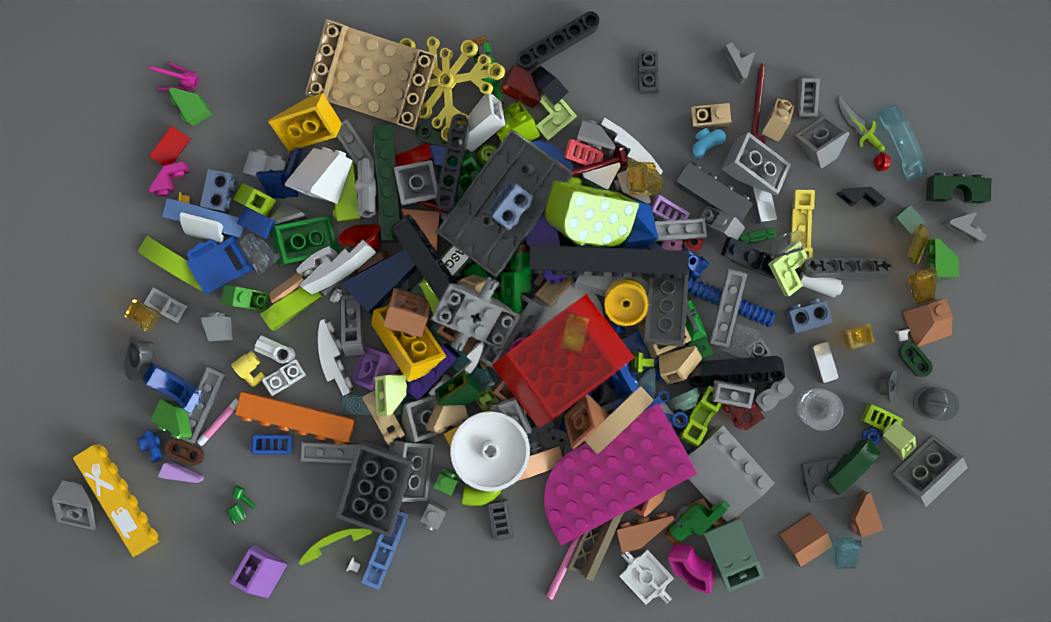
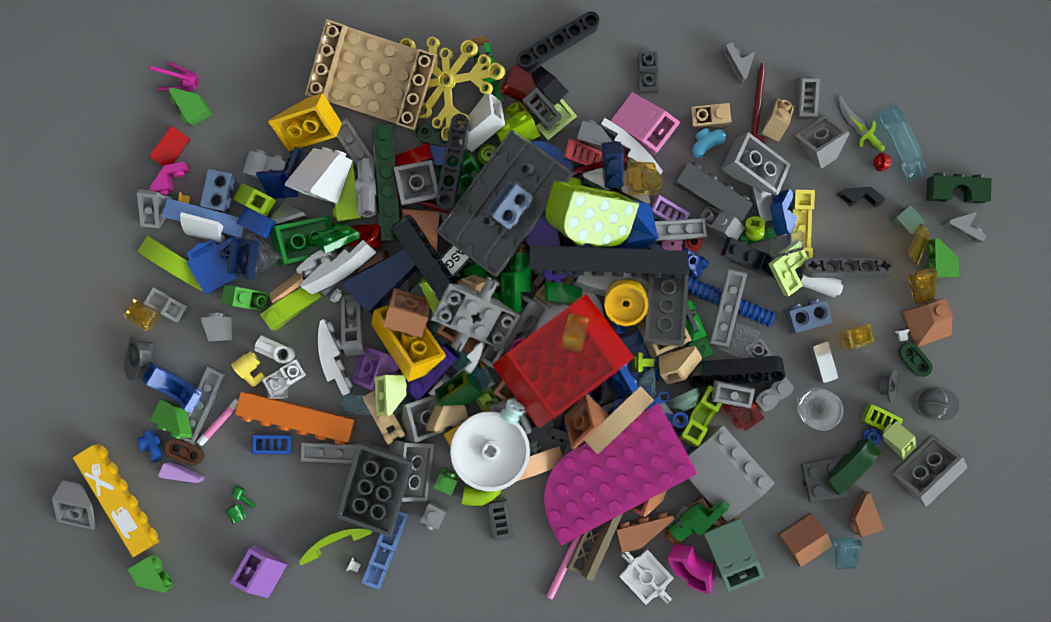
none -> bright green slope [127,554,173,593]
none -> light grey slope [137,189,172,229]
none -> dark blue slope [219,238,259,280]
none -> clear plate [268,378,288,398]
none -> green plate [310,222,360,253]
none -> light aqua wheel [500,399,525,424]
none -> dark grey slope [522,87,562,131]
none -> green slope [545,282,582,306]
none -> dark blue brick [601,141,624,188]
none -> bright pink slope [610,92,680,157]
none -> lime wheel [745,216,765,241]
none -> blue slope [770,189,798,236]

